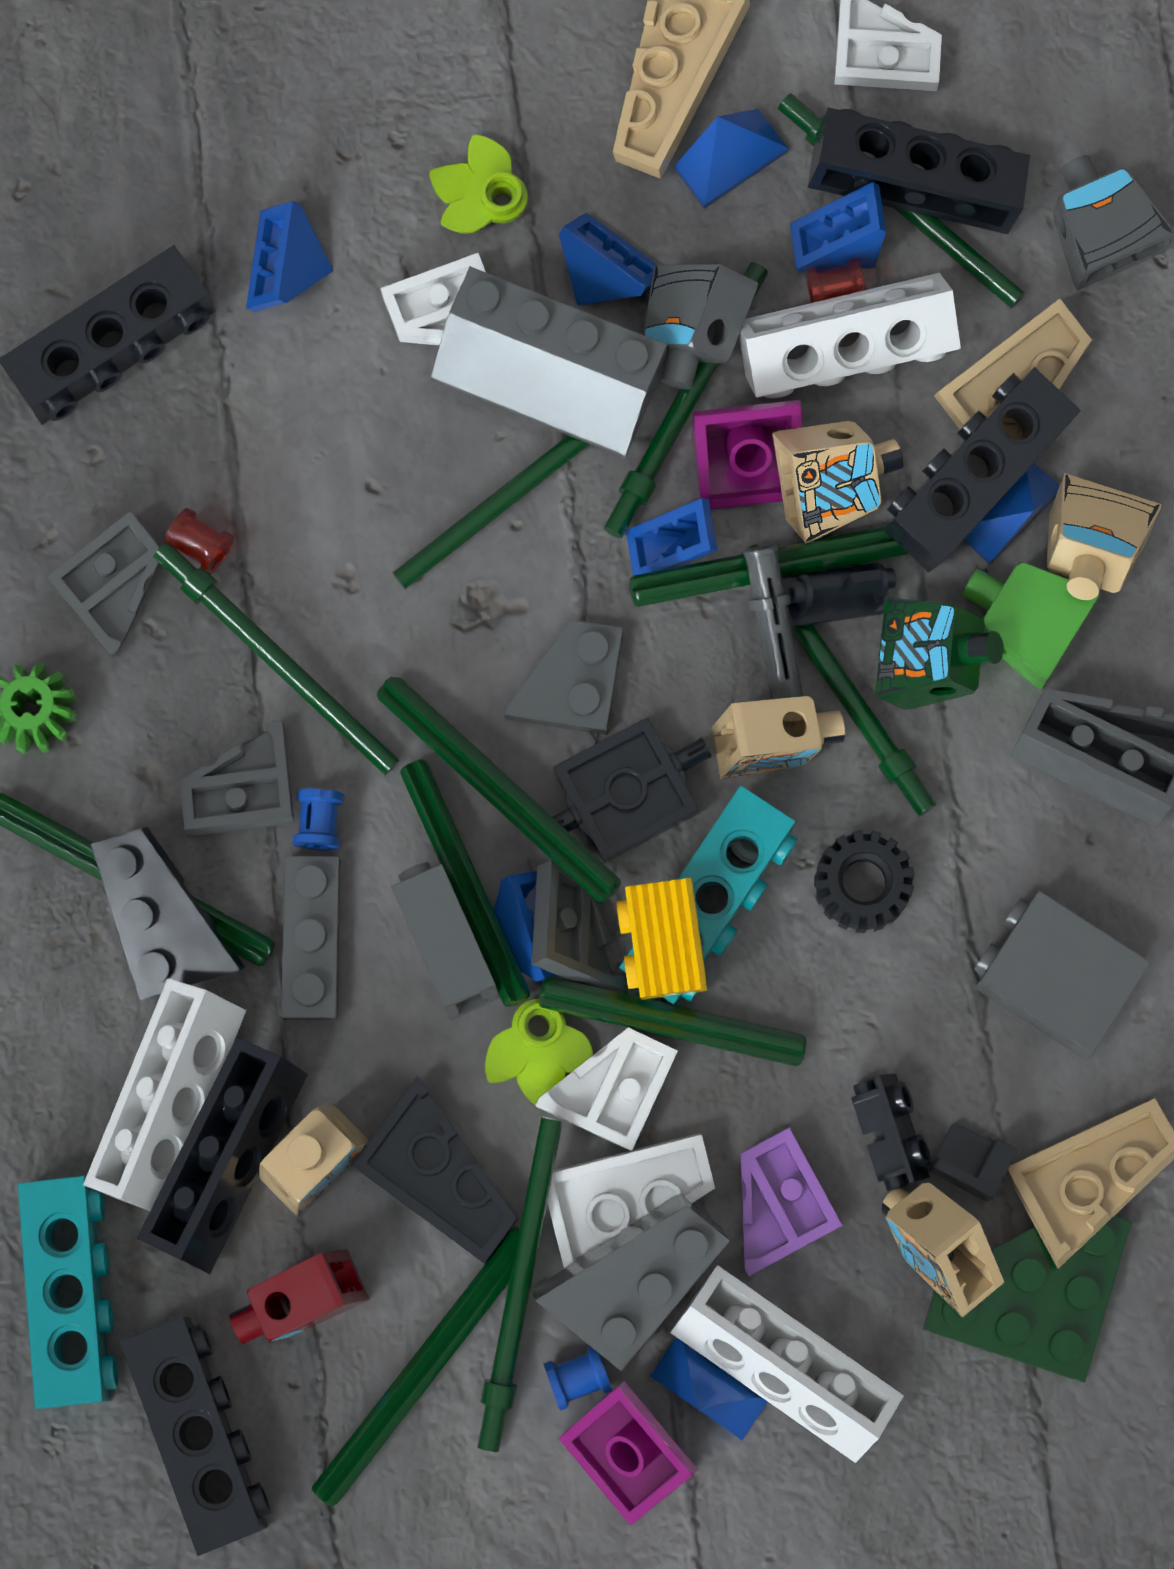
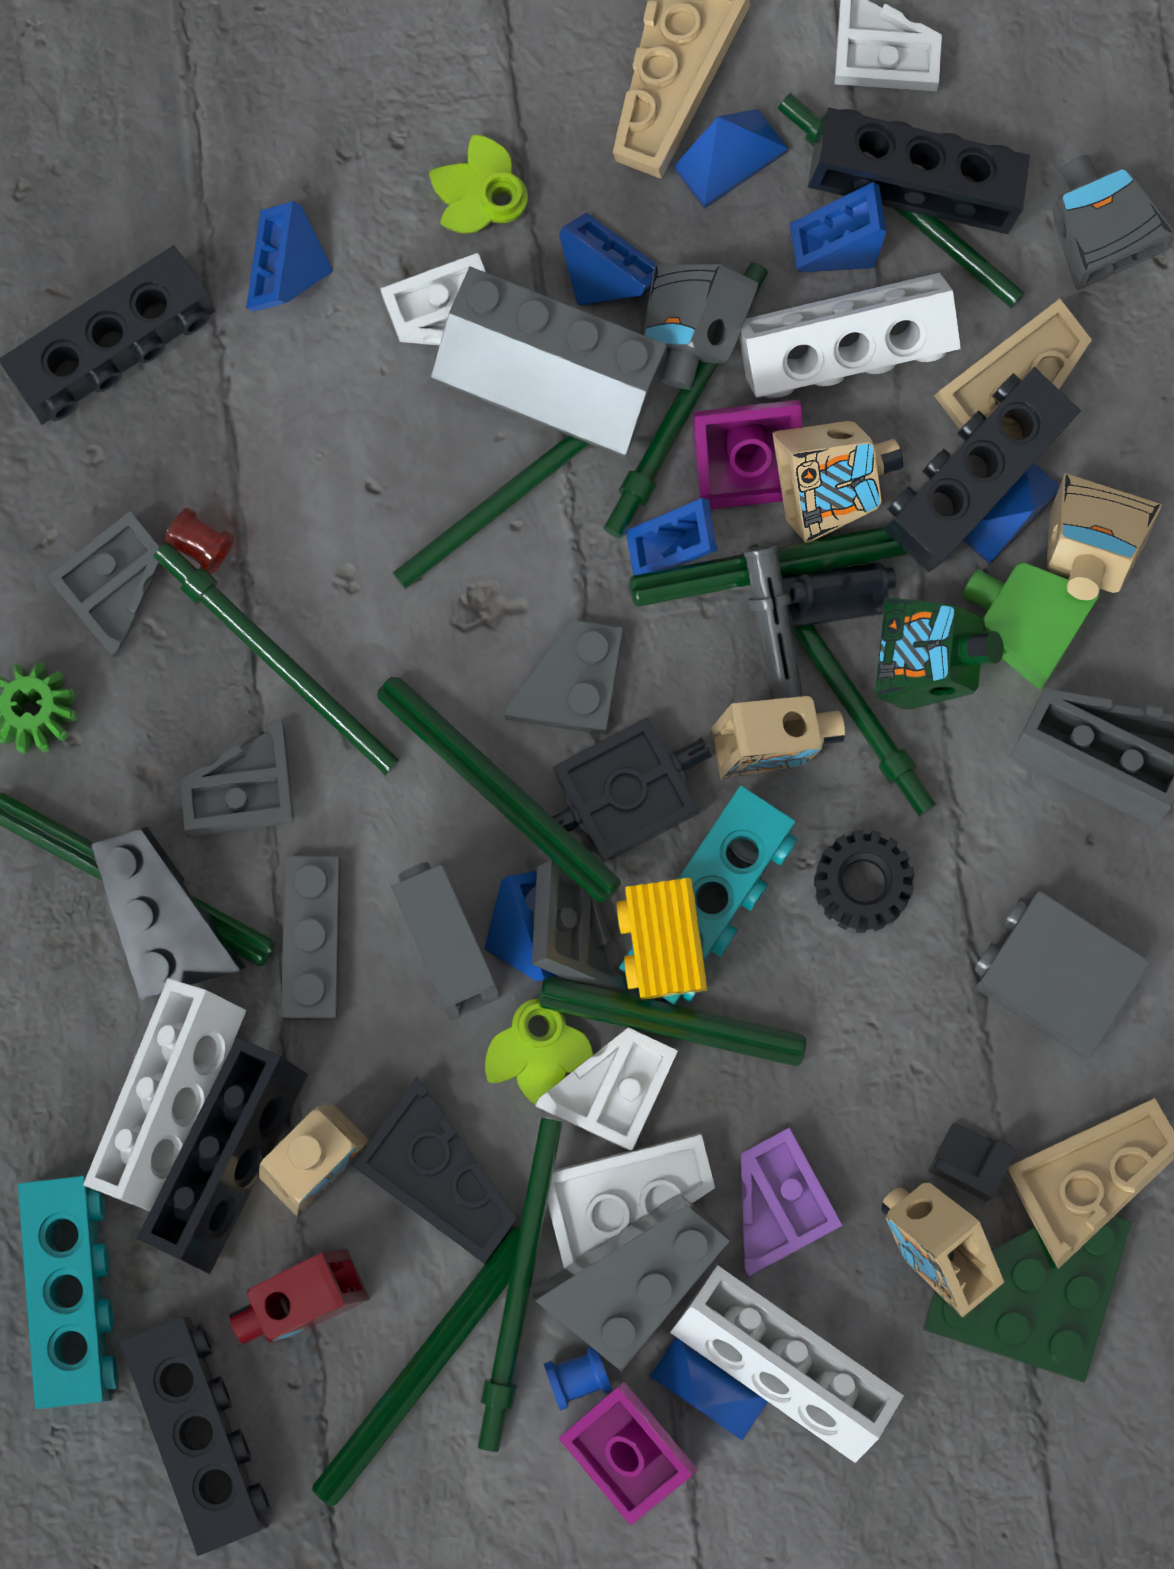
blue bush [292,788,345,851] -> none
dark green axle [400,759,530,1007] -> none
clear red bush [805,258,866,303] -> none
black hinge [851,1073,931,1191] -> none

